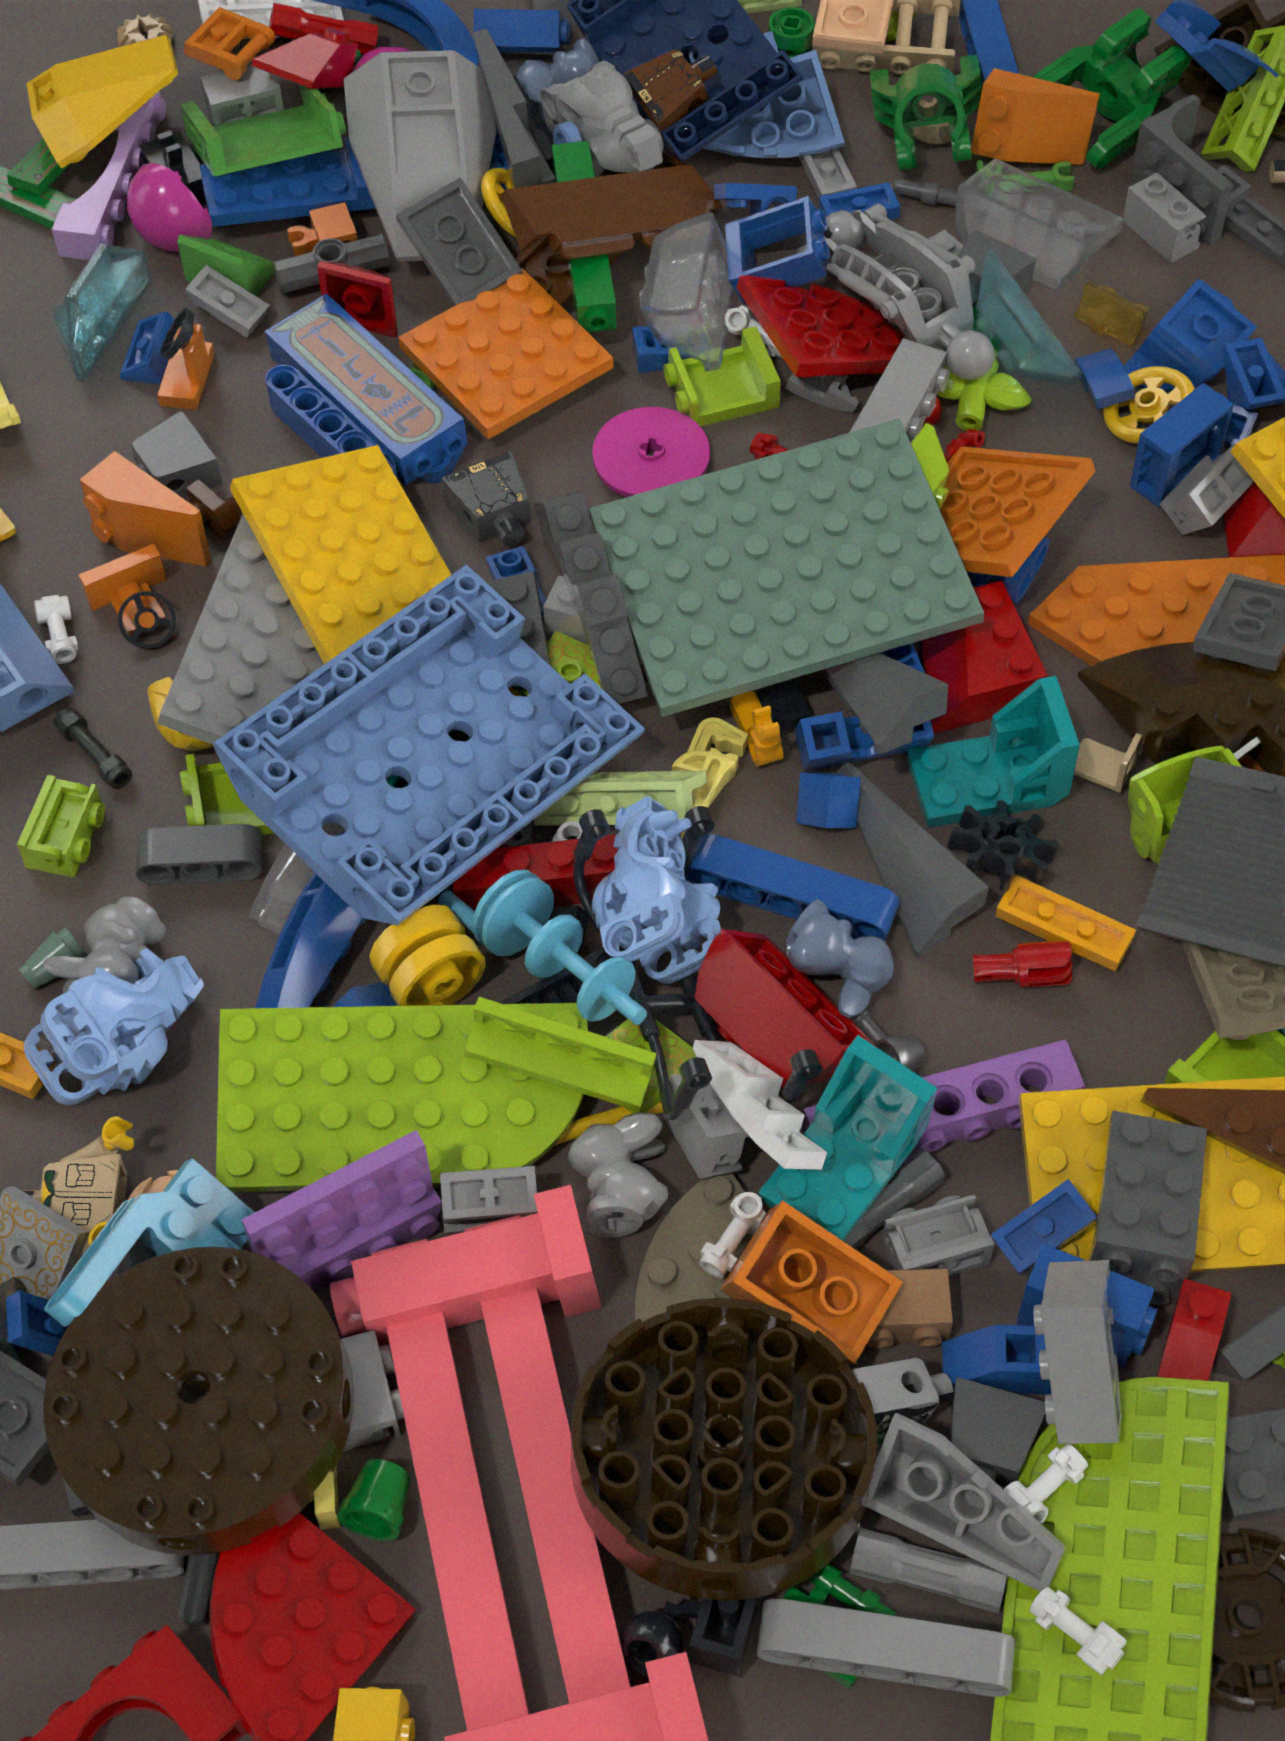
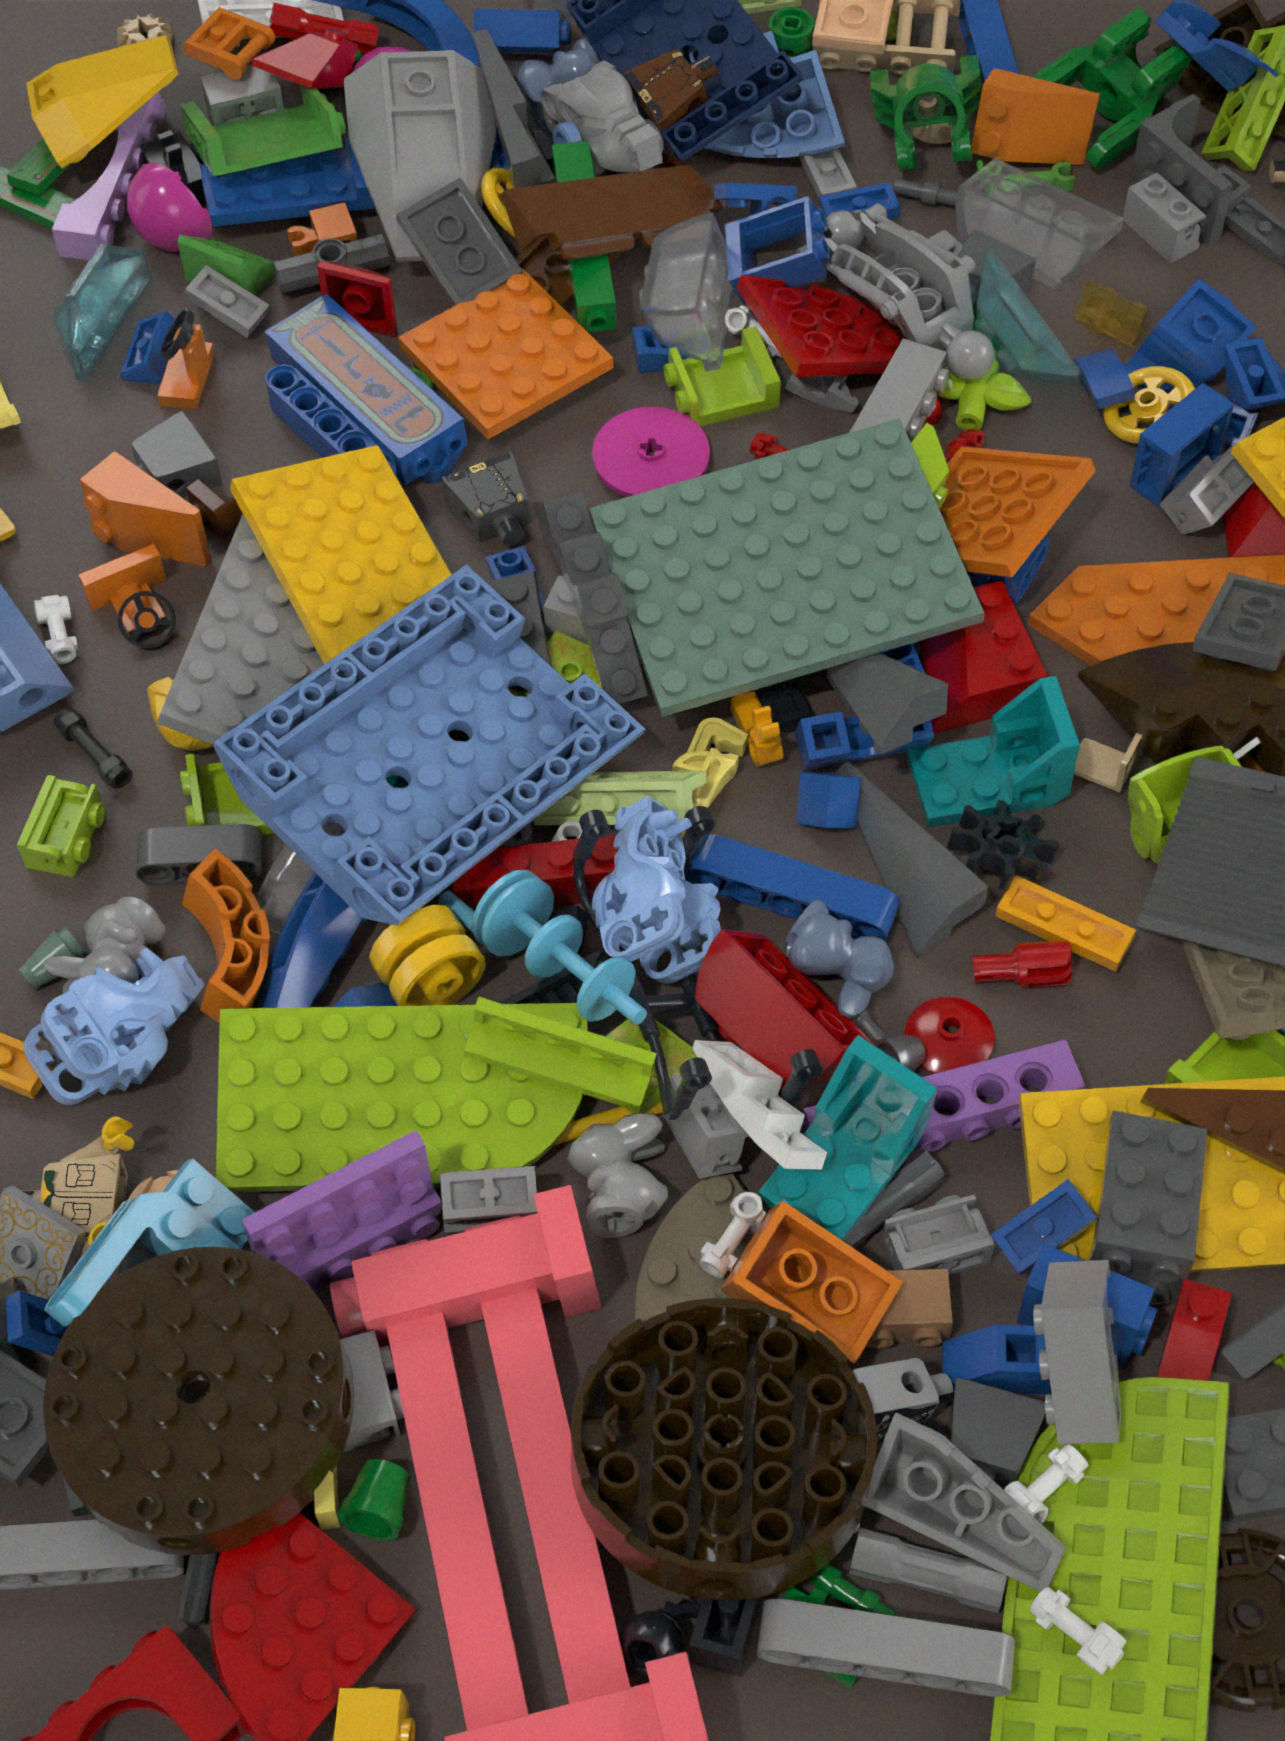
none -> orange brick [182,848,270,1023]
none -> red dish [904,997,995,1074]

